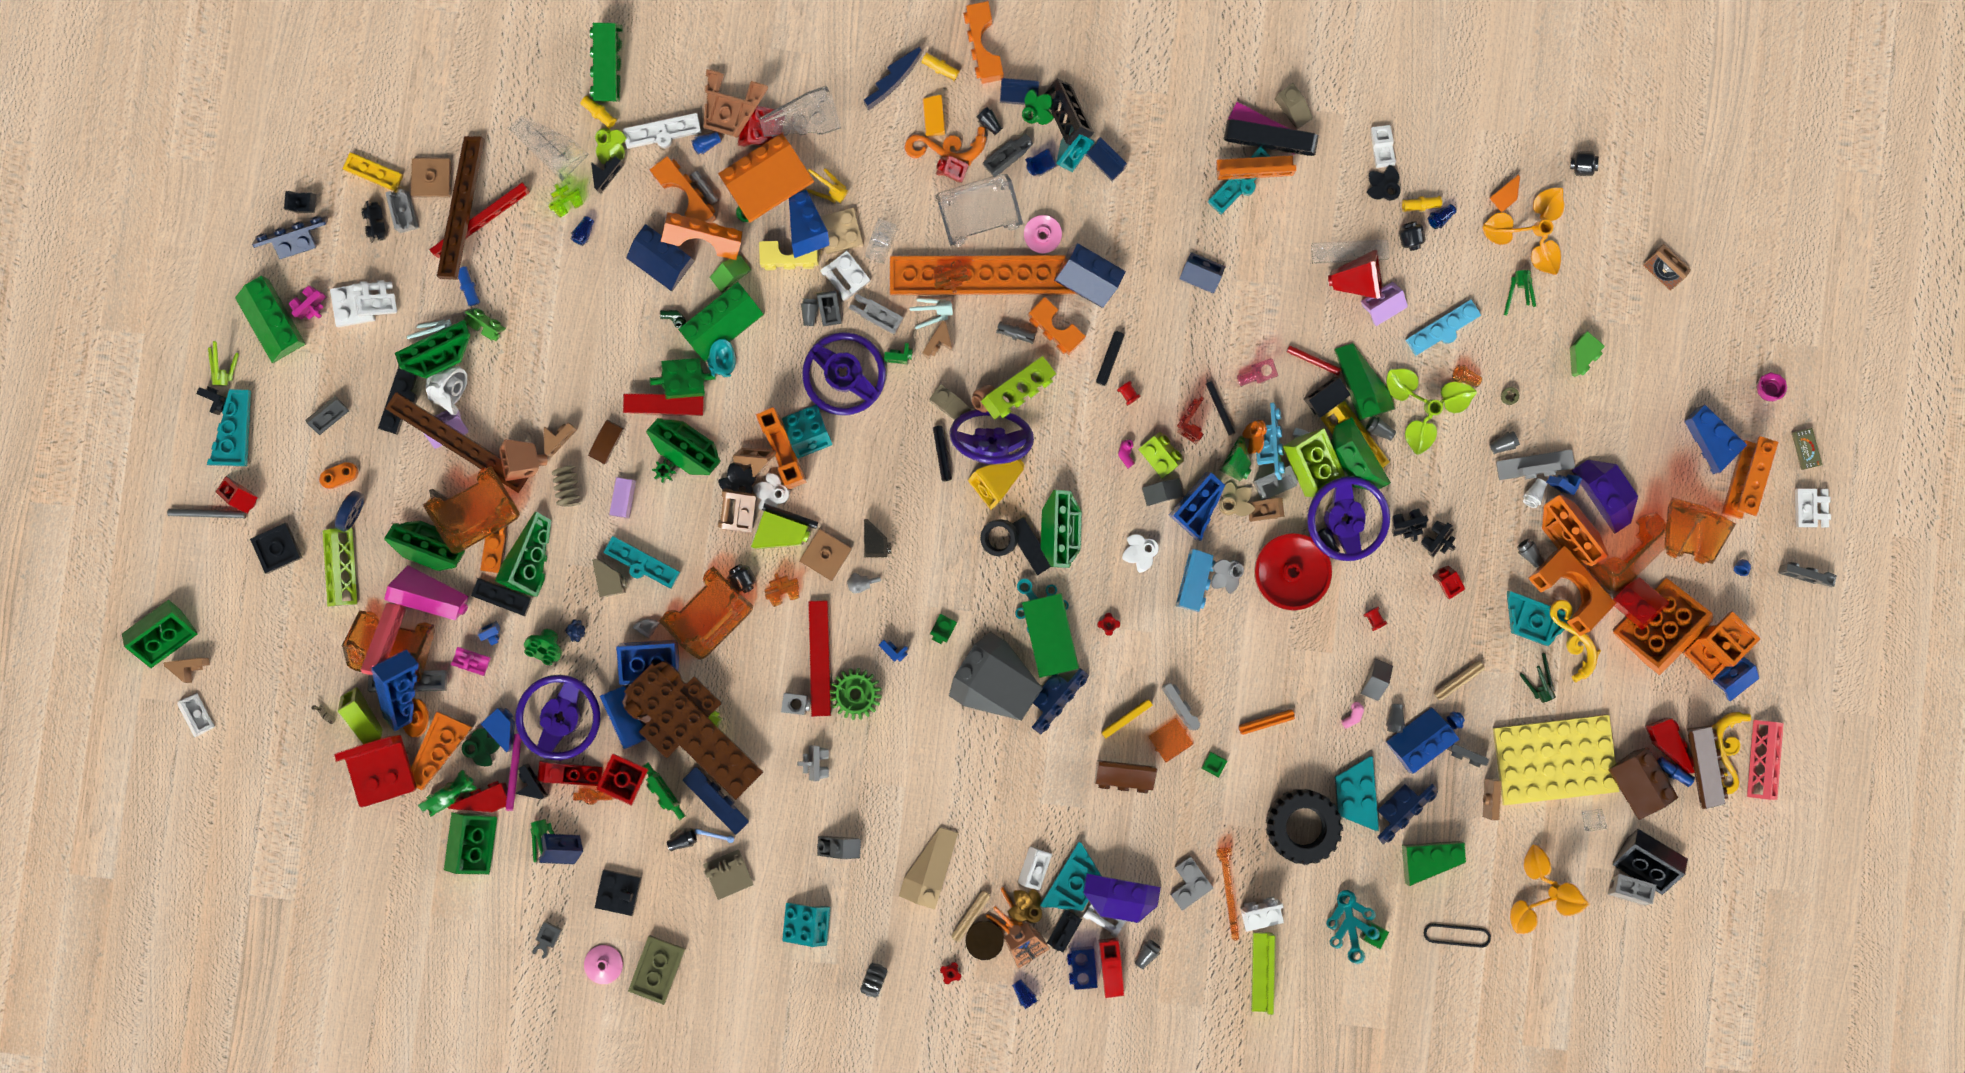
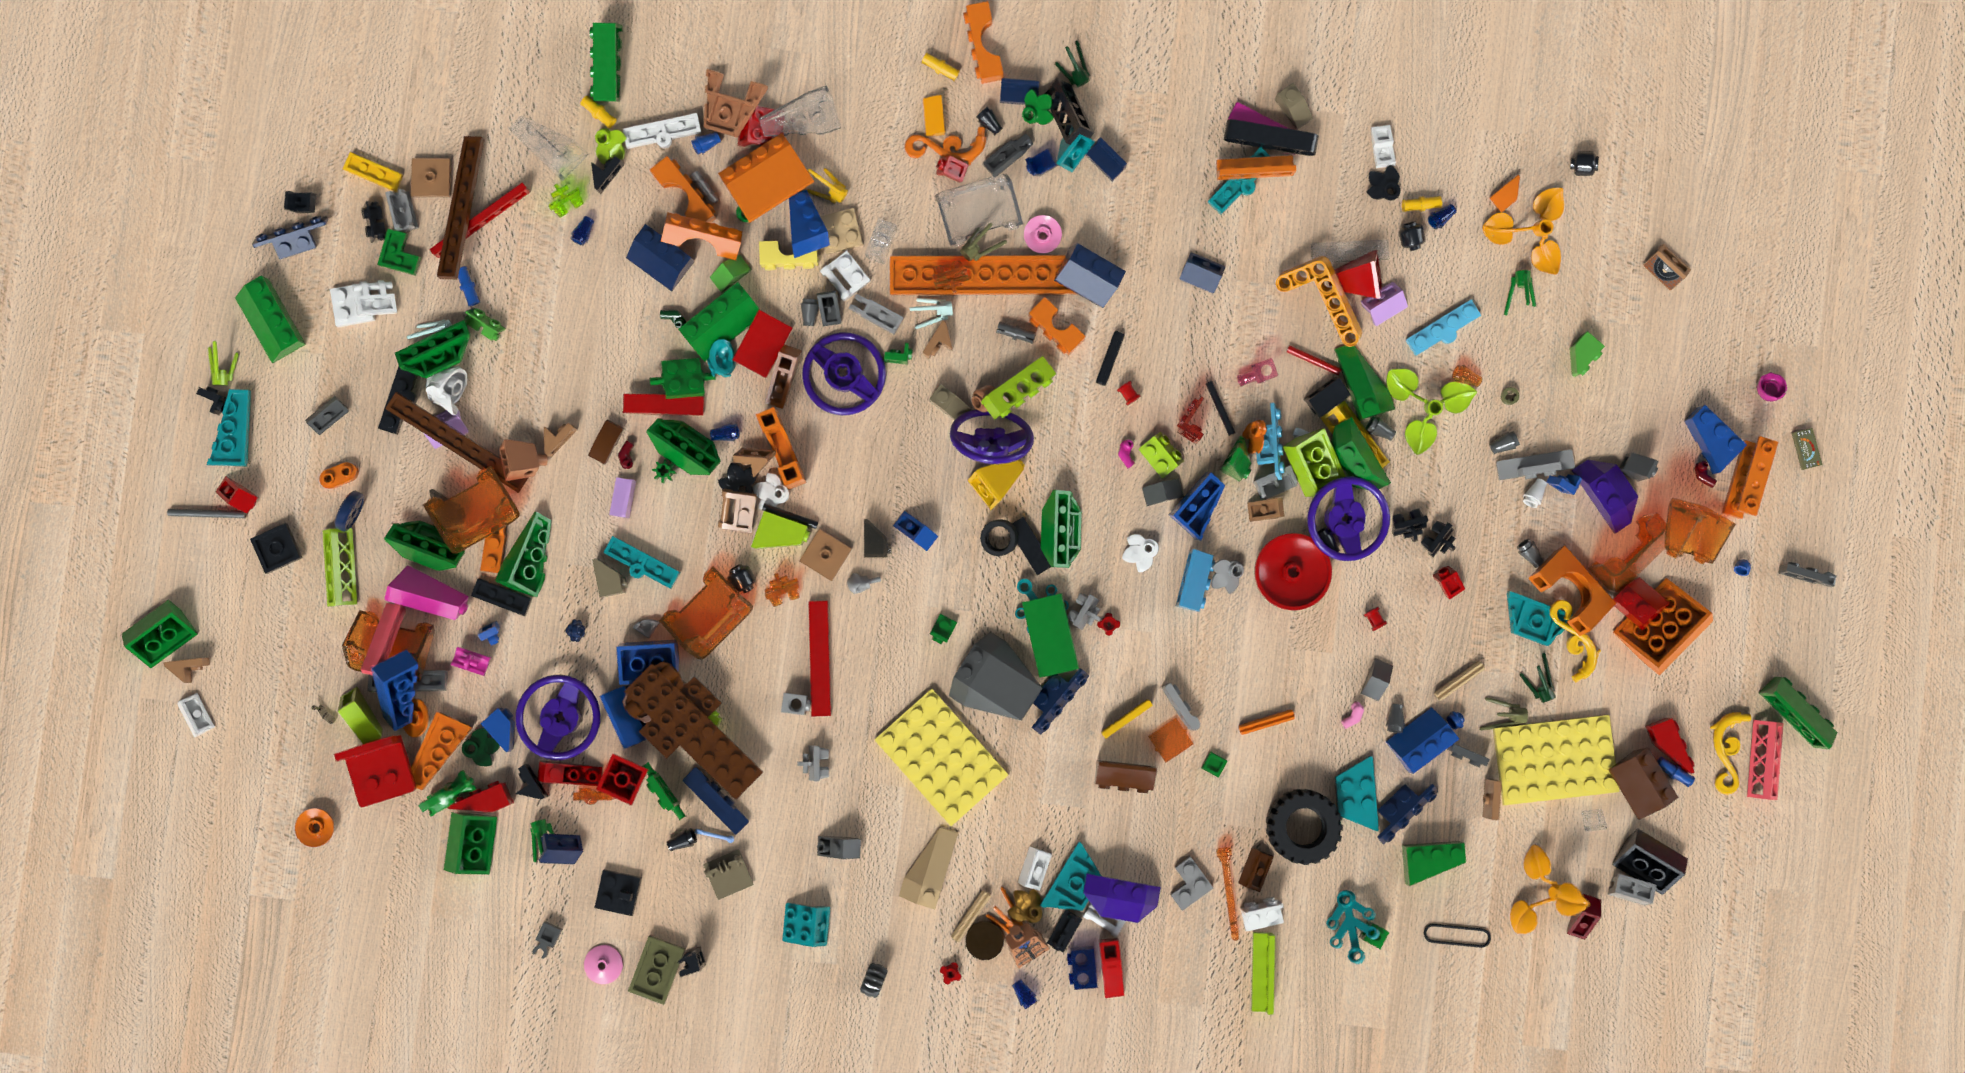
dark pink hips [289,285,327,320] -> none
dark pink bar [505,734,522,811] -> none
green plate [524,629,562,666] -> none
dark tan piece [552,465,581,507] -> none
teal bracket [782,405,833,459] -> none
bright green gear [830,668,882,720] -> none
dark blue slope [863,47,922,111] -> none
blue bracket [879,640,908,662] -> none
black axle [933,425,952,482] -> none
dark grey cone [1135,939,1161,970] -> none
tan plate [1219,482,1255,517] -> none
orange wedge [1542,494,1608,566] -> none
orange bracket [1682,611,1760,680] -> none
slope [1687,725,1728,809] -> none
blue panel [1713,657,1759,701] -> none
white plate [1795,489,1831,528] -> none
none -> orange dish [295,808,334,847]
none -> green plate [377,229,421,276]
none -> dark red arm [618,440,634,469]
none -> black hinge [678,946,706,977]
none -> clear blue cone [710,423,740,441]
none -> red tile [732,310,793,378]
none -> dark orange slope [765,344,802,409]
none -> light yellow plate [875,689,1009,826]
none -> blue slope [893,511,938,551]
none -> olive plant [960,223,1007,261]
none -> dark green plant [1055,41,1090,88]
none -> light grey hips [1067,593,1102,630]
none -> reddish brown slope [1238,848,1274,892]
none -> light orange beam [1275,256,1362,347]
none -> olive plant [1480,697,1528,731]
none -> dark red slope [1567,894,1601,940]
none -> dark grey slope [1619,452,1659,482]
none -> dark red arm [1694,461,1717,488]
none -> green slope [1759,677,1838,750]

